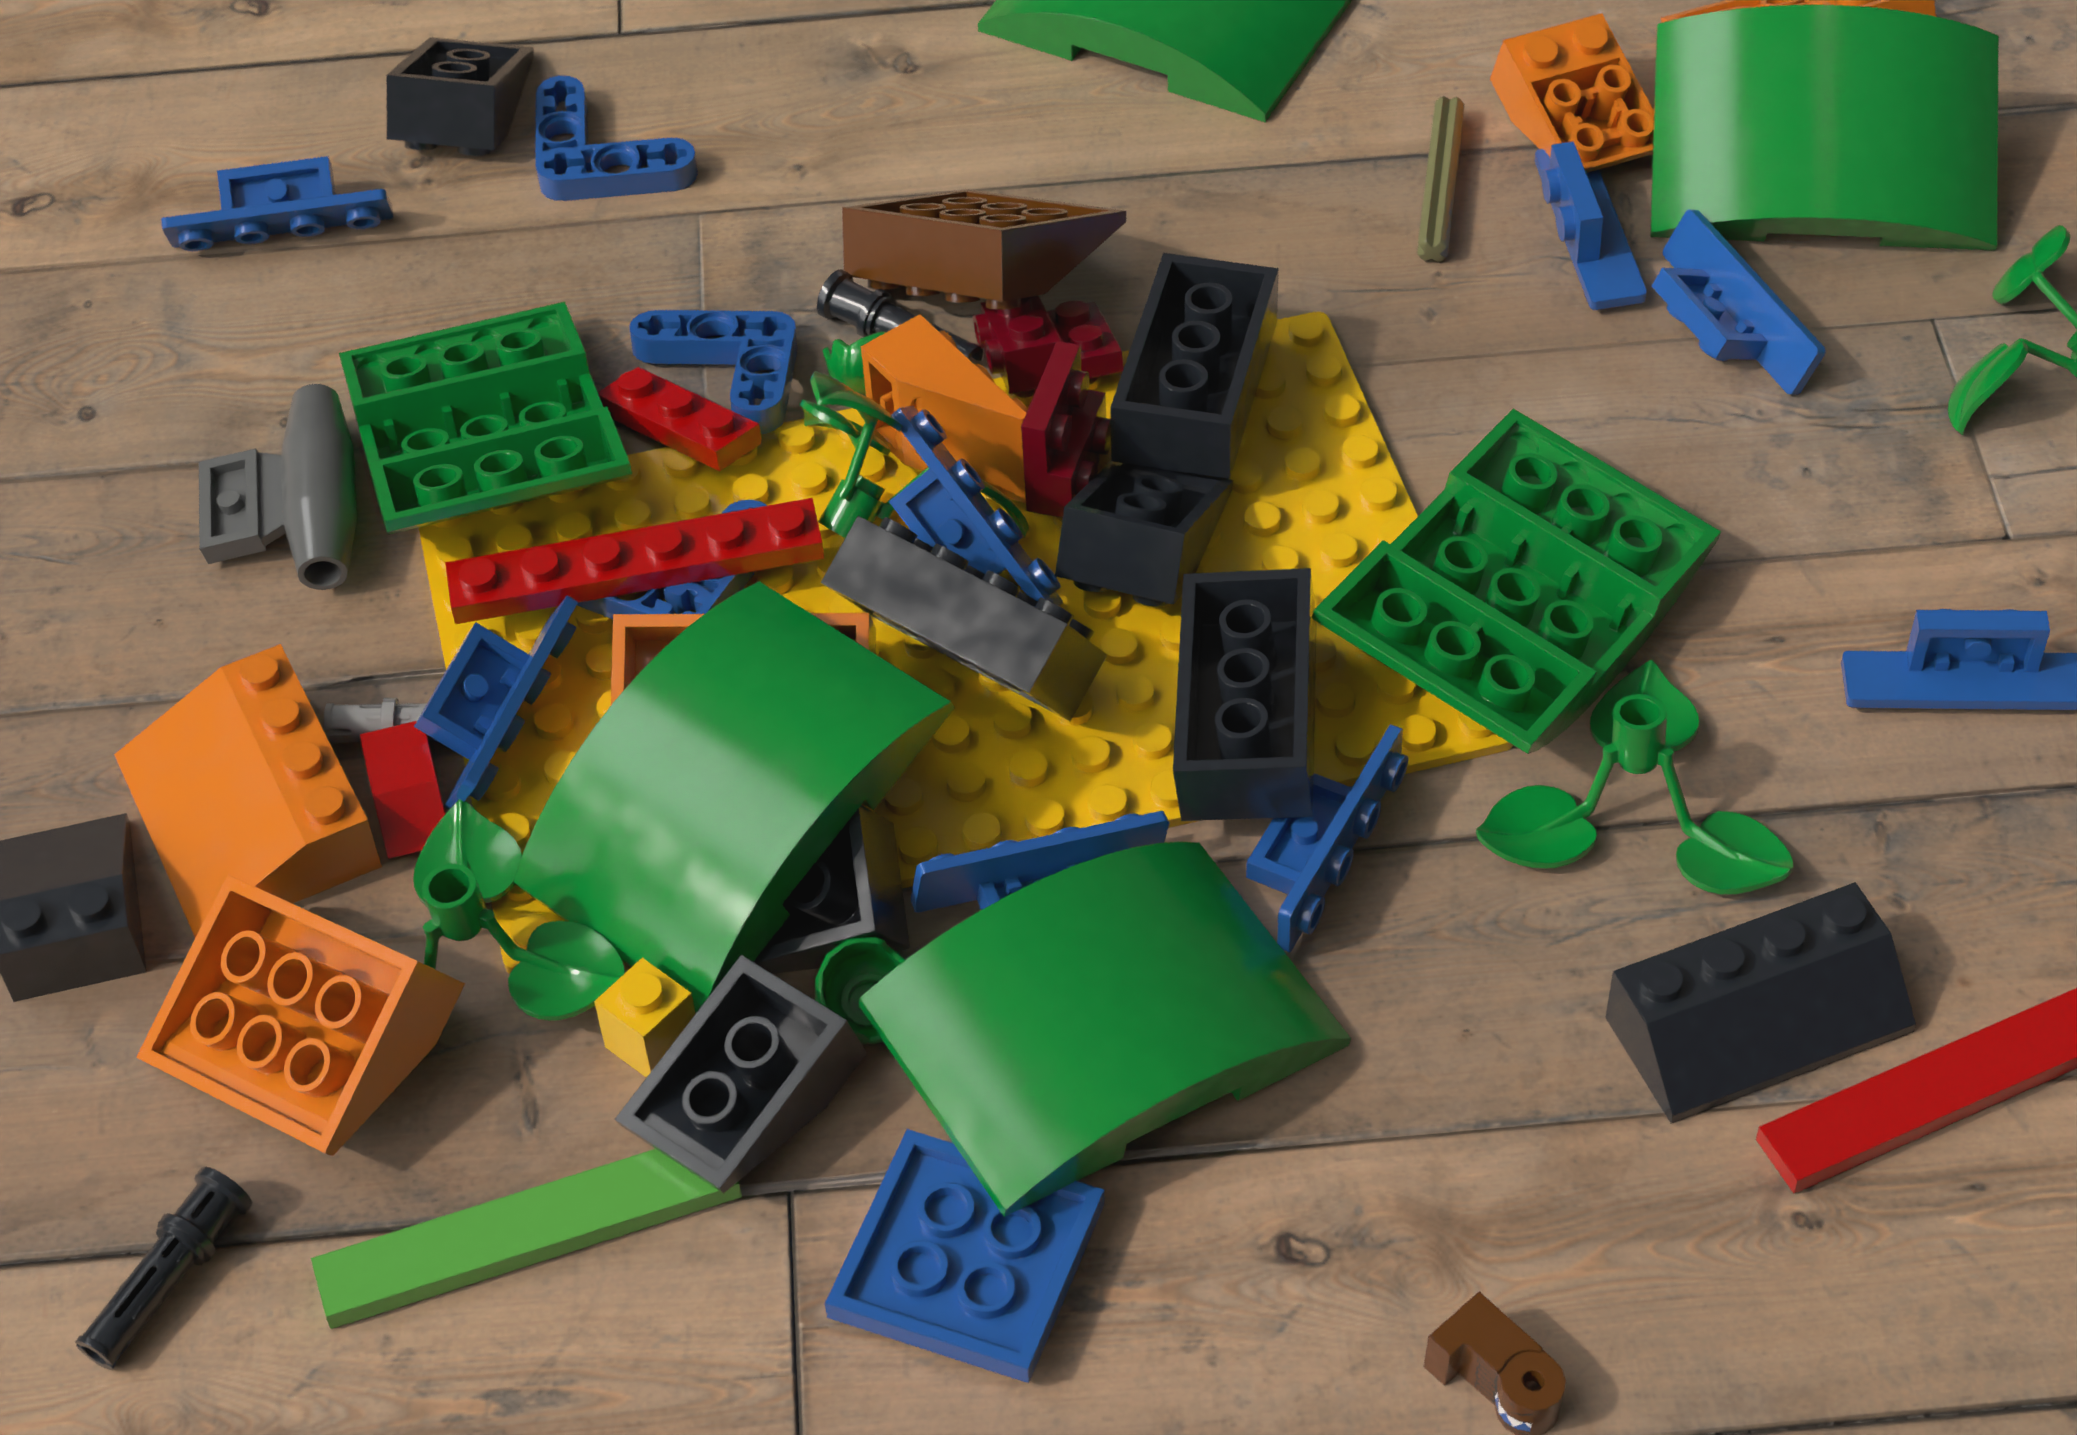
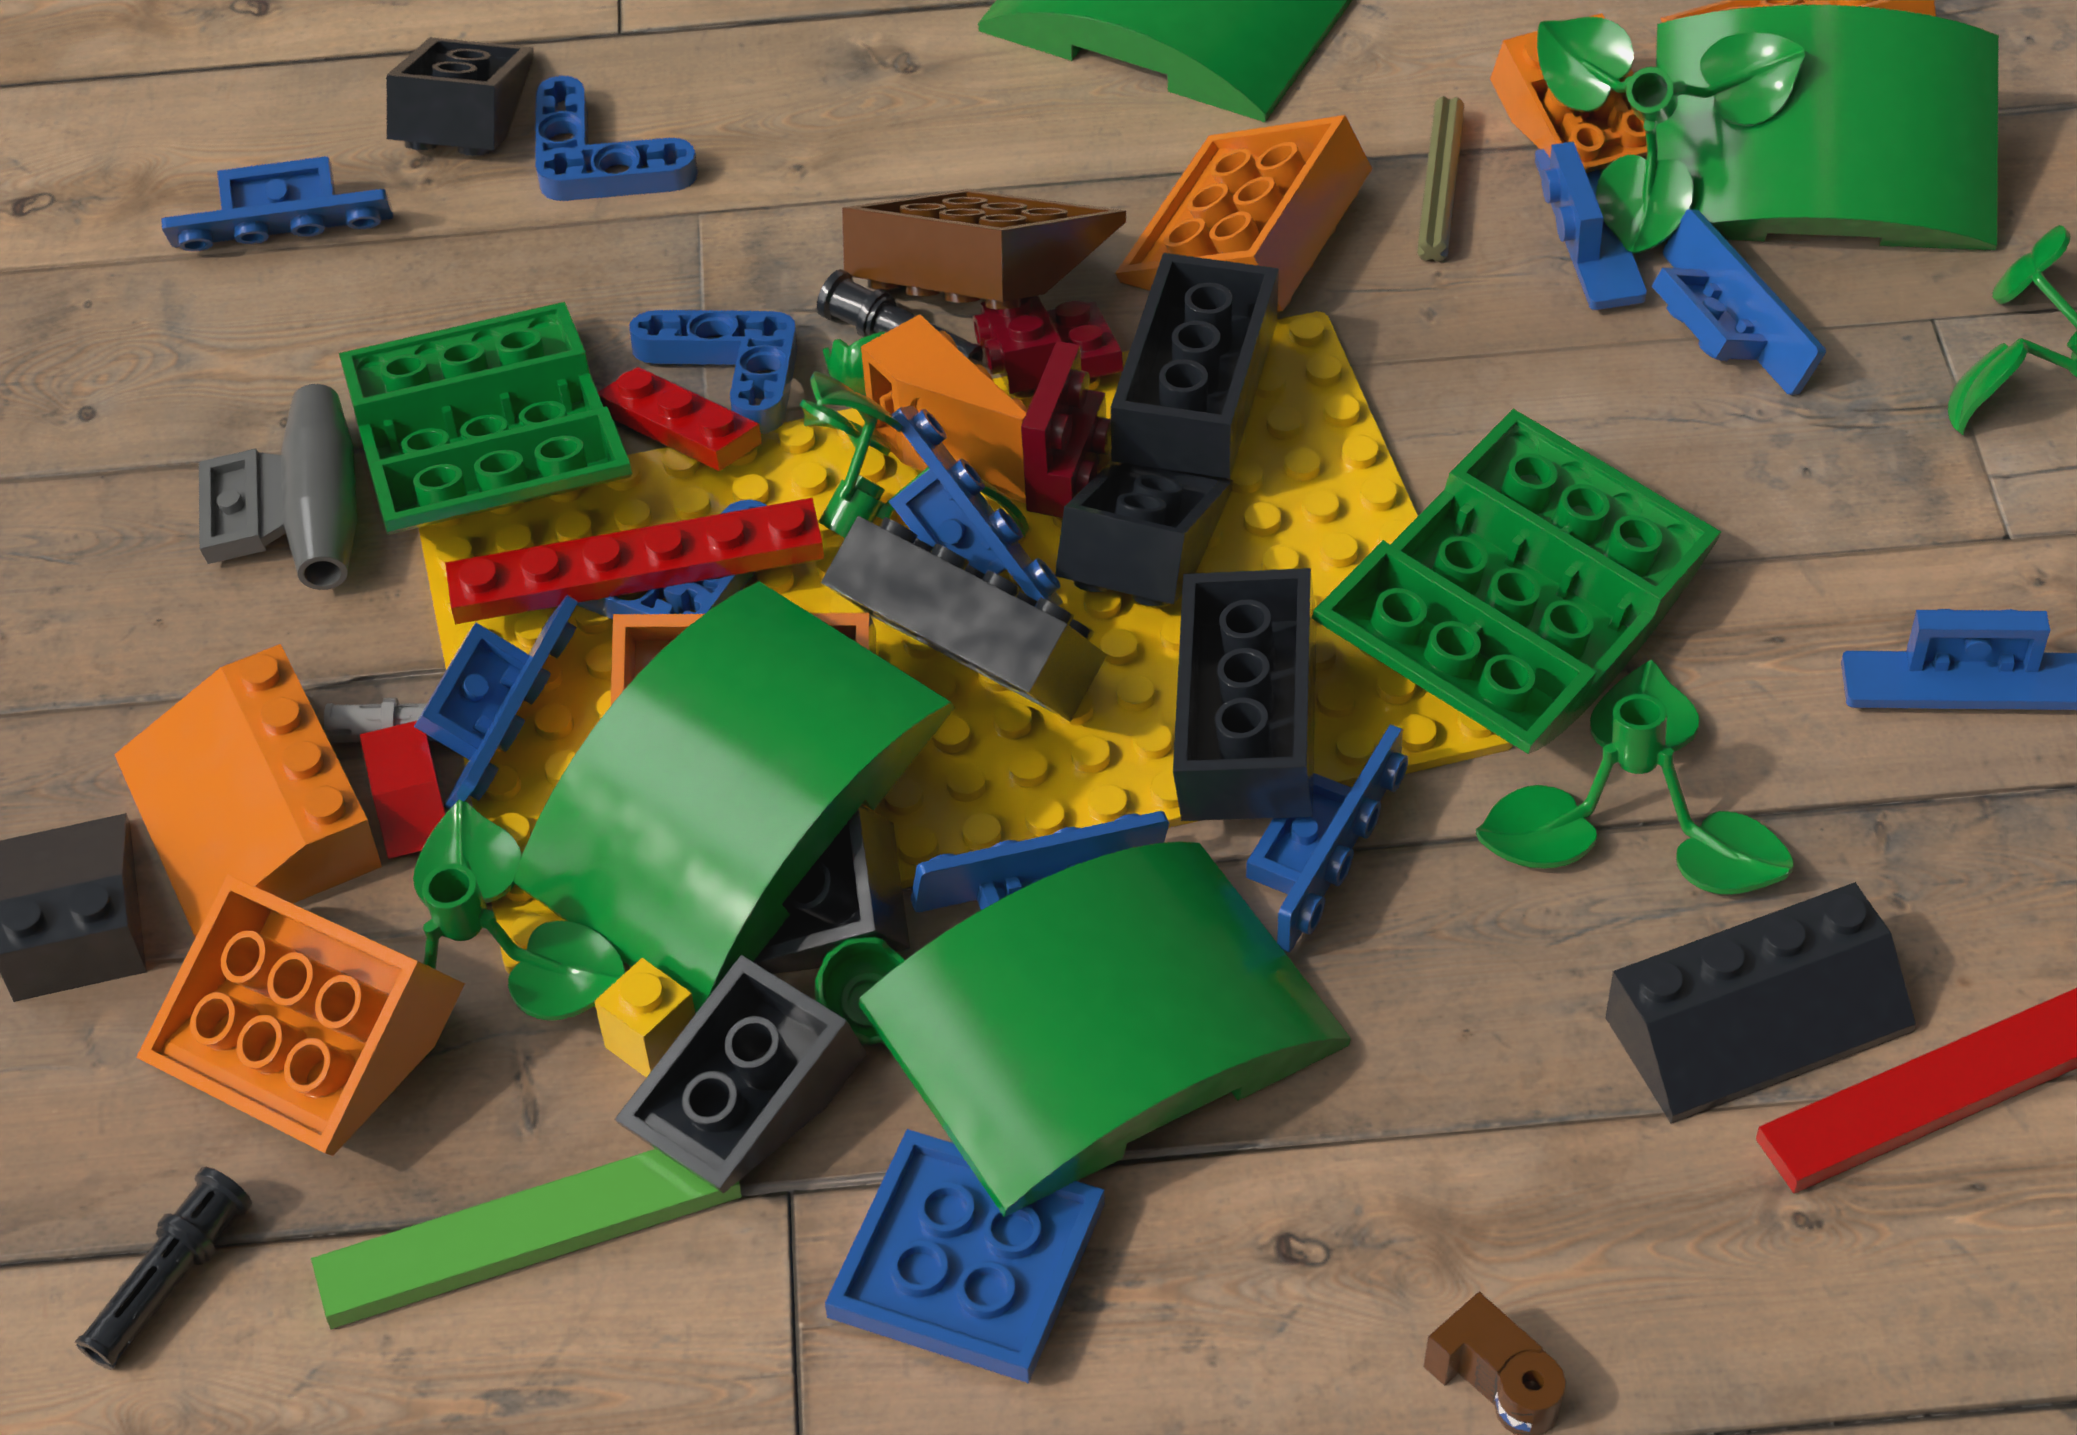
none -> orange slope [1115,115,1372,312]
none -> green plant [1537,17,1805,254]

